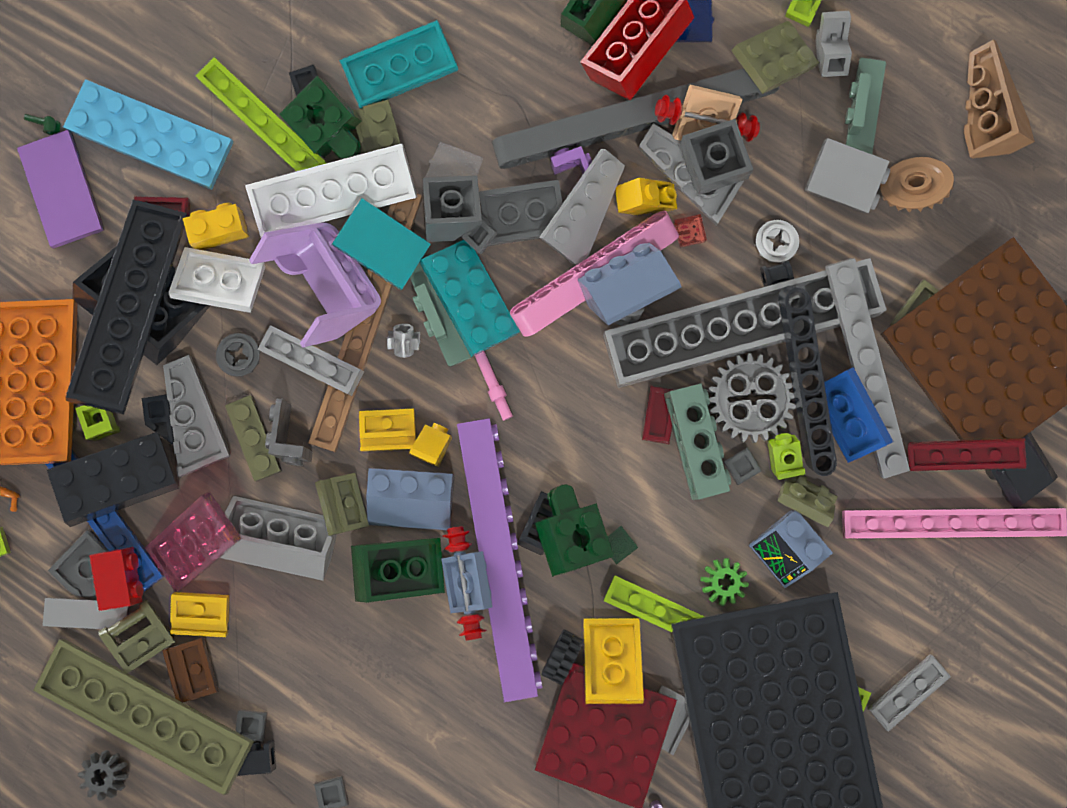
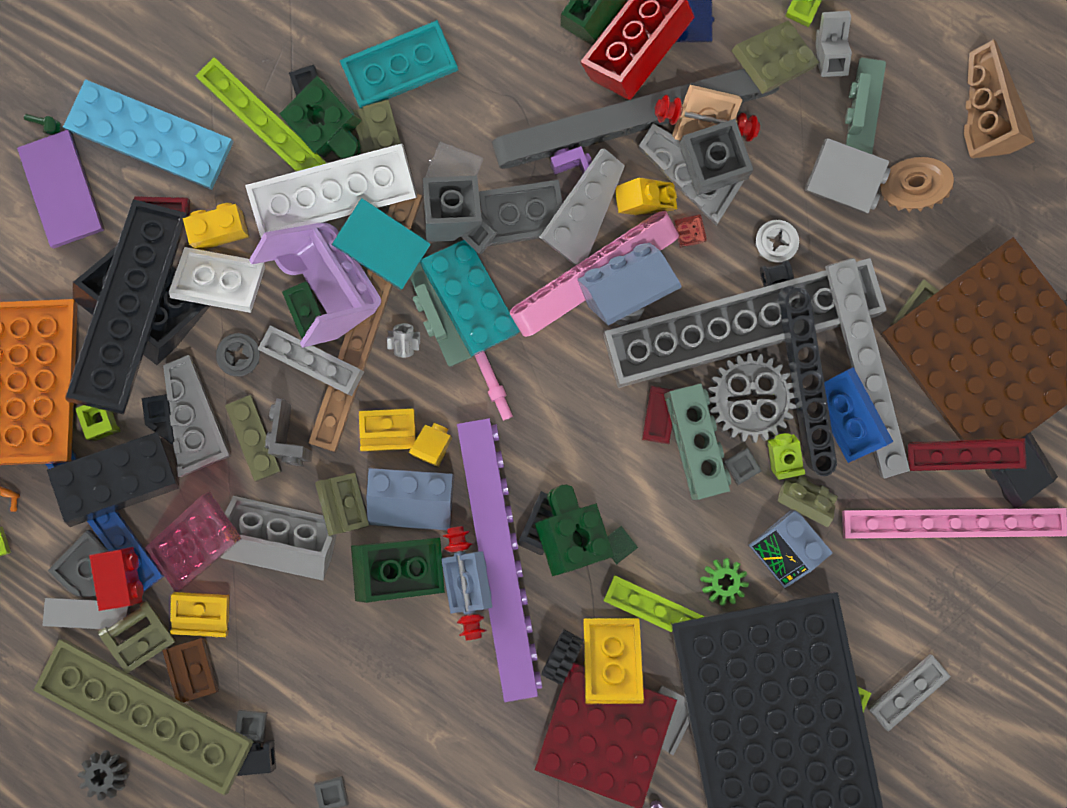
none -> dark green plate [282,281,322,339]

